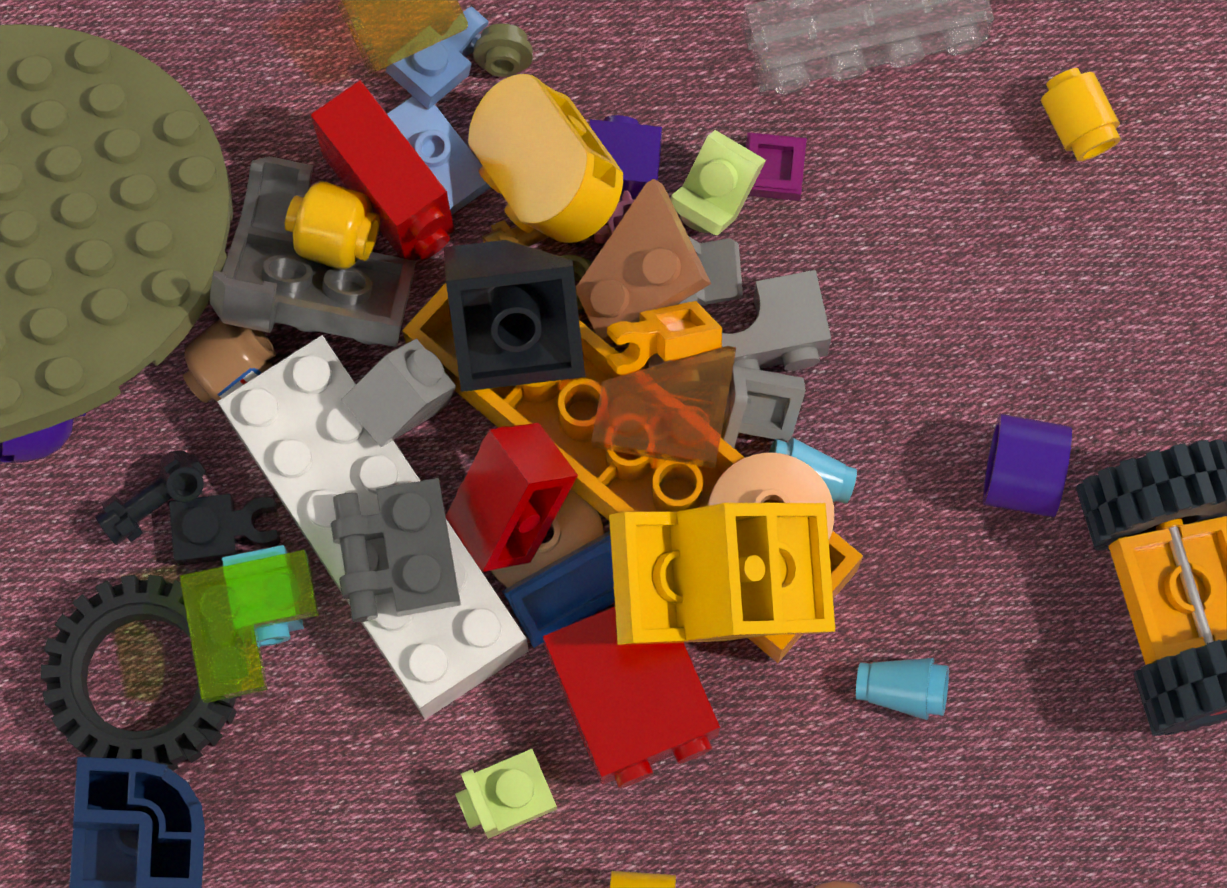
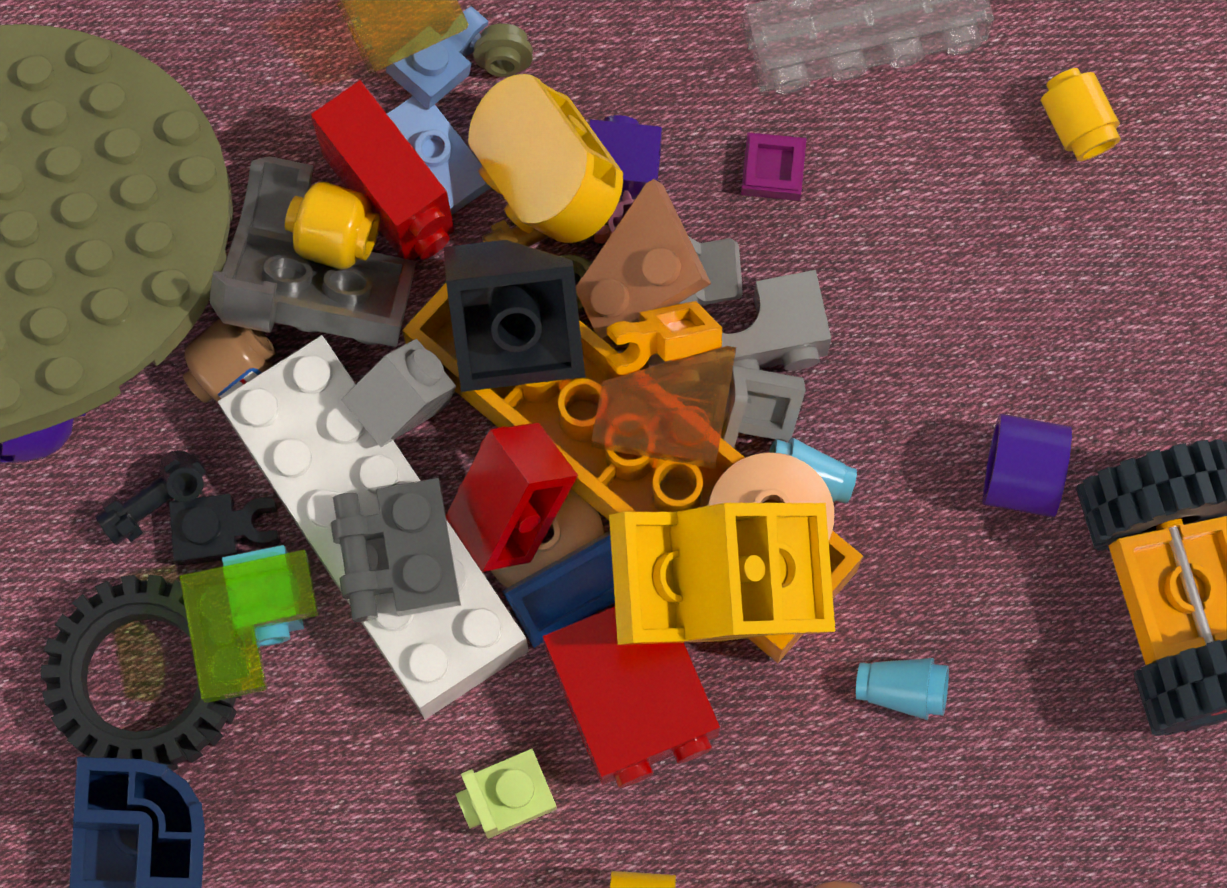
yellowish green bracket [670,130,766,235] -> none

